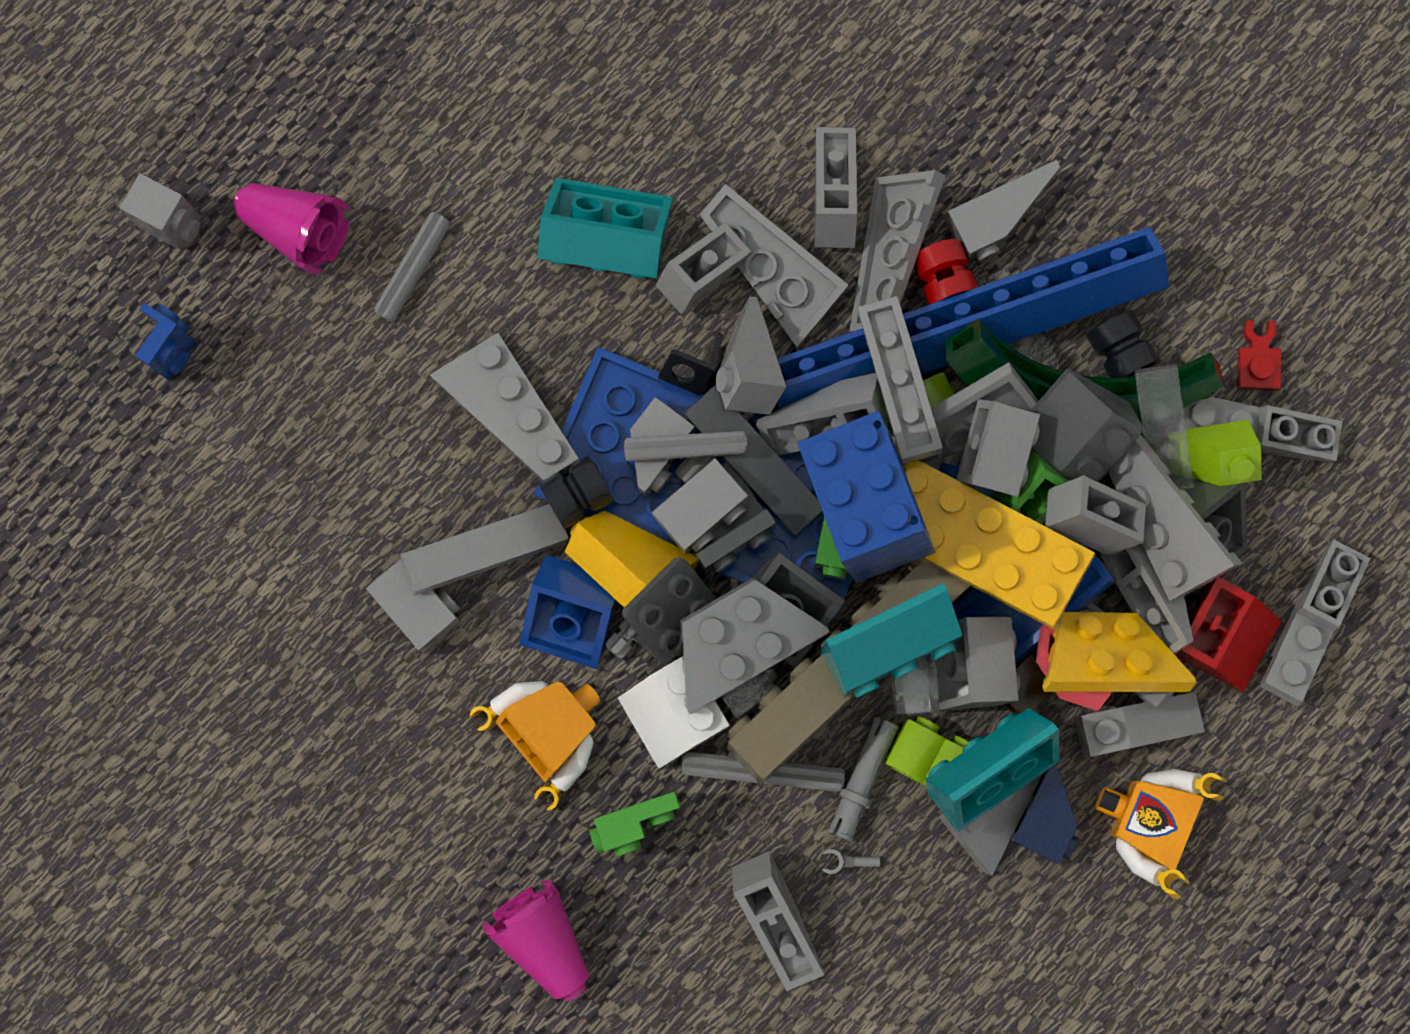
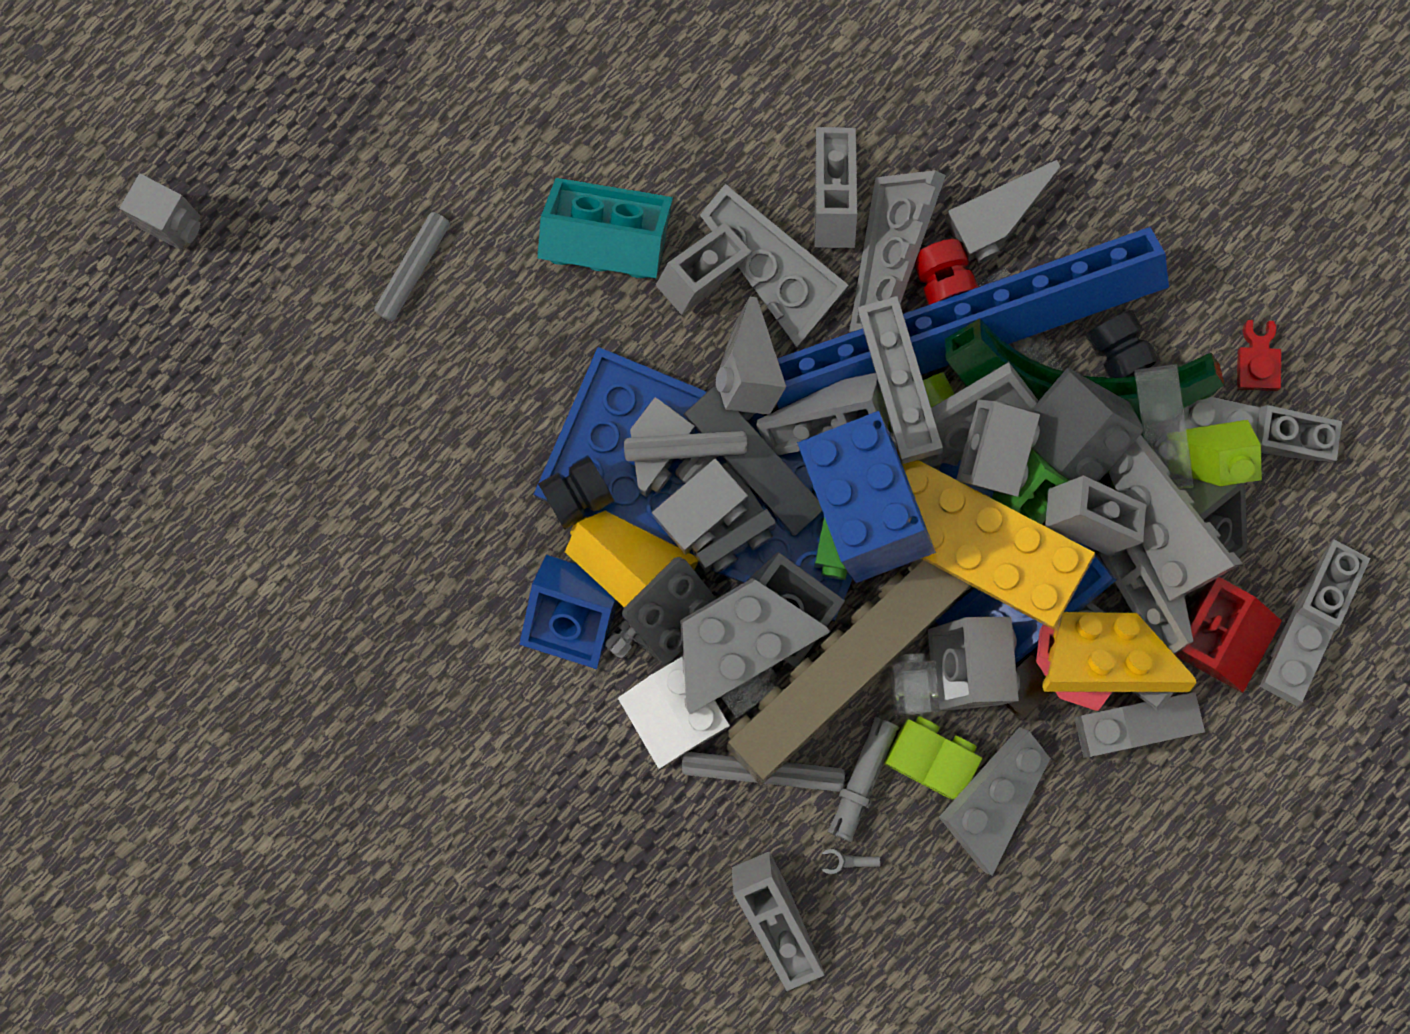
blue bracket [135,303,196,380] -> none
dark pink cone [234,183,350,274] -> none
light grey brick [366,560,461,653] -> none
light grey tile [400,504,569,596] -> none
light grey wing [430,333,579,481] -> none
light orange torso [470,681,600,810] -> none
dark pink cone [482,879,589,1001] -> none
bright green plate [589,792,682,857] -> none
black bracket [658,333,724,396] -> none
teal slope [821,583,963,698] -> none
teal slope [925,708,1060,832] -> none
dark blue slope [1010,766,1078,864] -> none
torso [1095,769,1227,899] -> none

